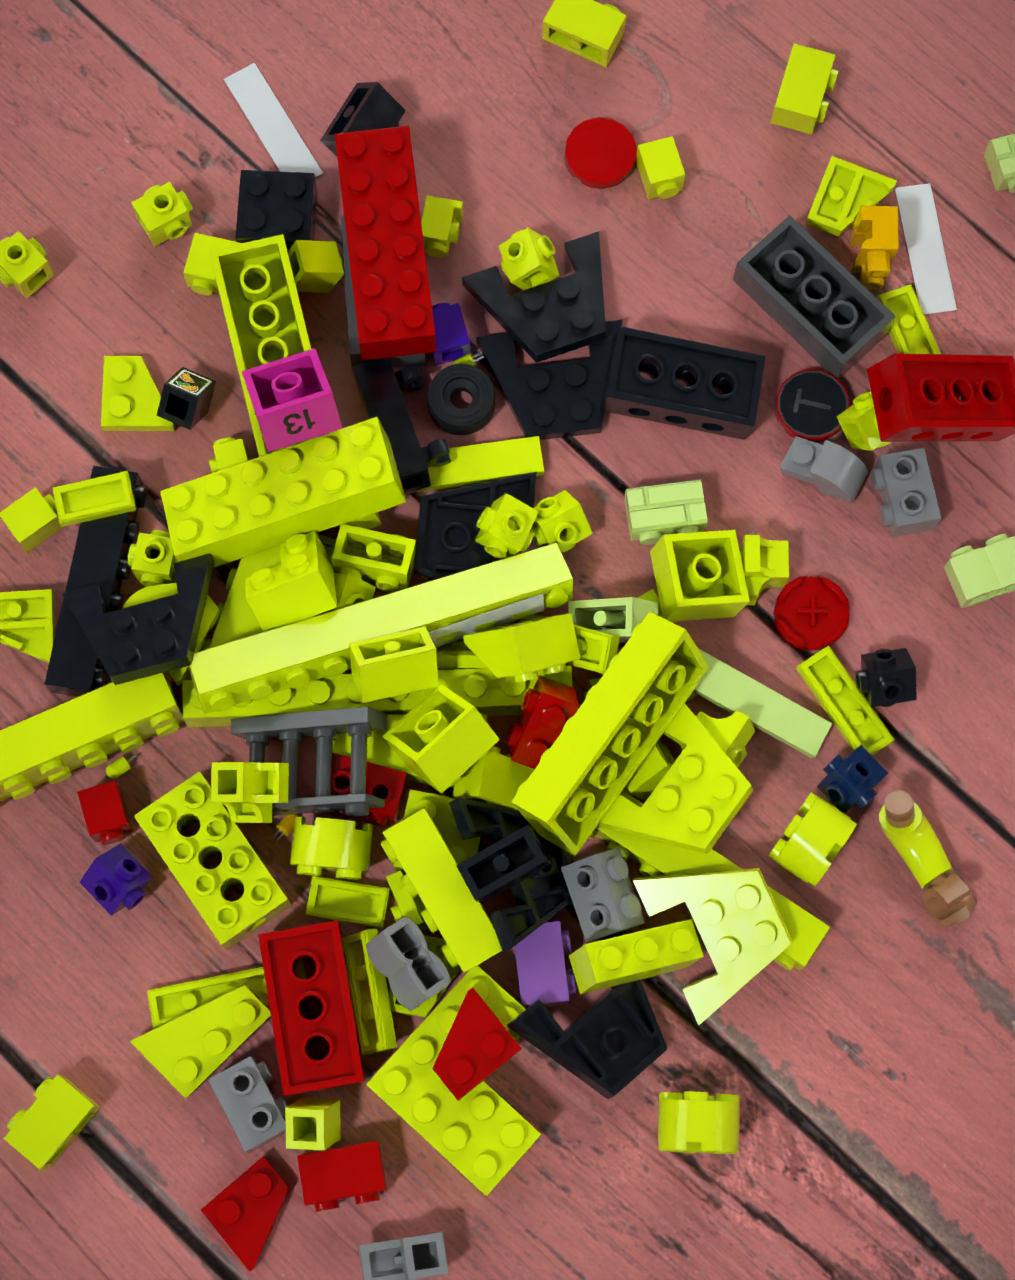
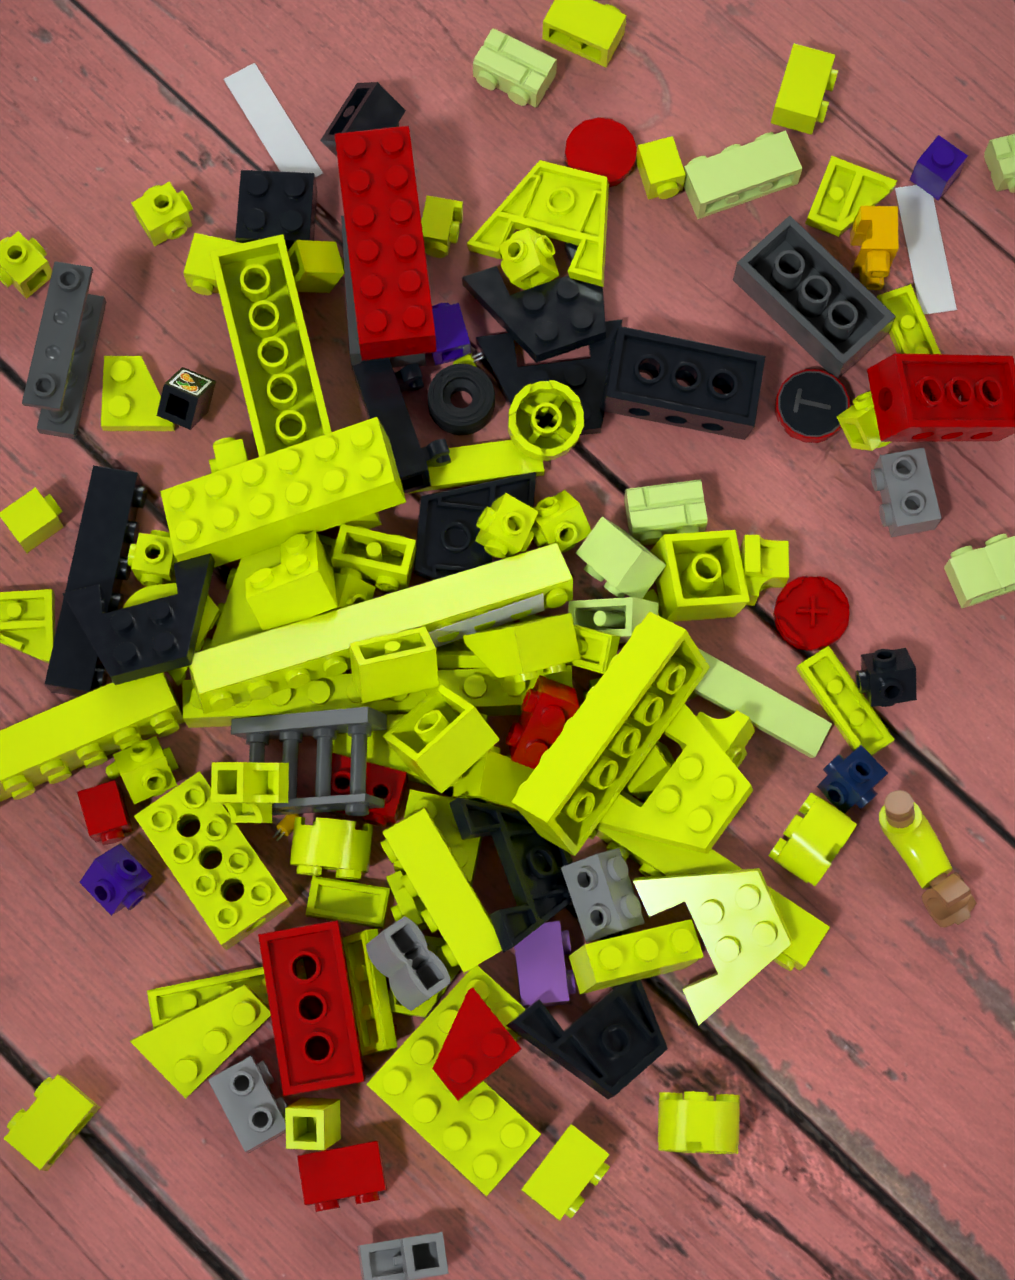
neon yellow tile [52,471,137,527] -> none
red wing [201,1156,290,1272] -> none
dark pink brick [242,348,343,452] -> none
black brick [456,825,552,904] -> none
light grey brick [779,436,868,503] -> none
none -> dark grey fence [22,261,106,439]
none -> neon yellow brick [113,736,179,804]
none -> neon yellow wing [467,160,609,287]
none -> yellowish green brick [473,28,557,107]
none -> neon yellow brick [508,380,584,461]
none -> neon yellow brick [521,1124,610,1221]
none -> yellowish green brick [575,517,666,599]
none -> yellowish green brick [683,131,802,219]
none -> dark purple brick [910,135,968,201]

